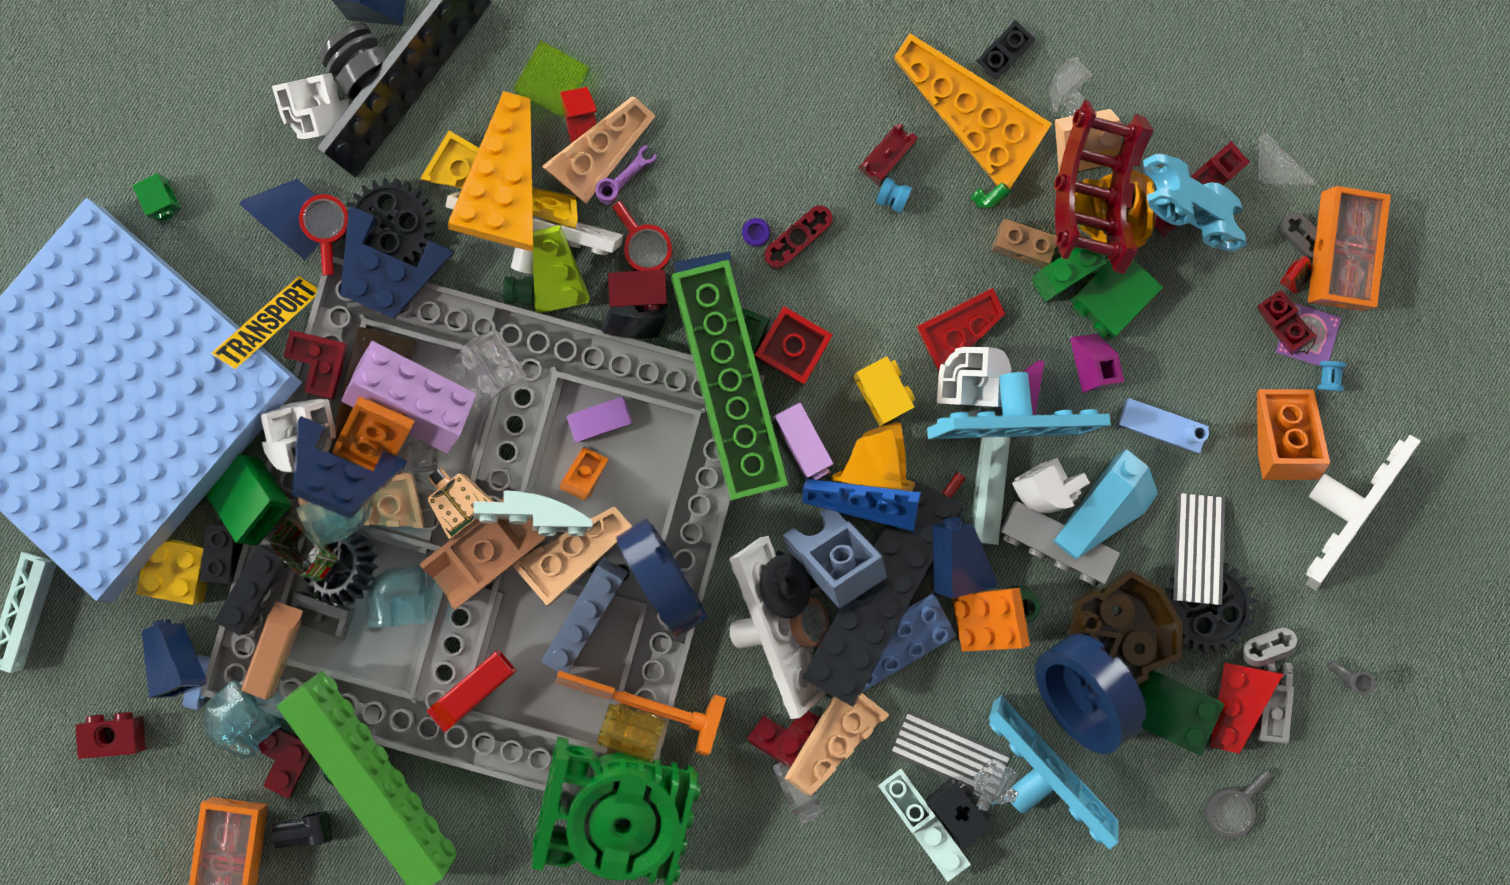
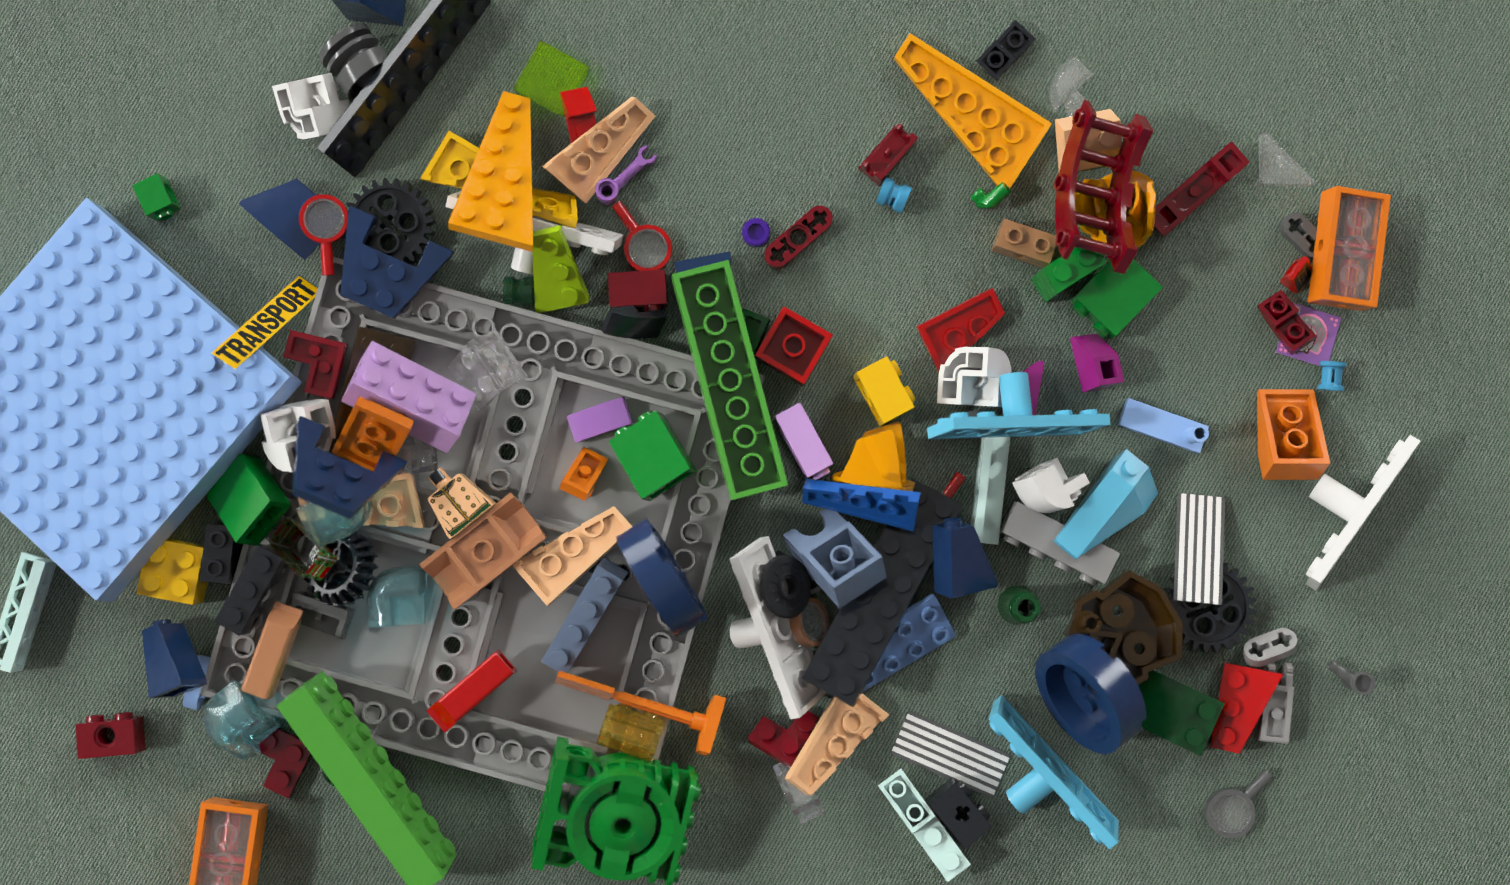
black piece [271,811,333,849] -> none
light aqua slope [474,491,592,537] -> none
orange plate [952,588,1030,652] -> none
clear piece [973,758,1019,811] -> none
medium azure piece [1144,154,1247,251] -> none
none -> green brick [608,410,697,501]

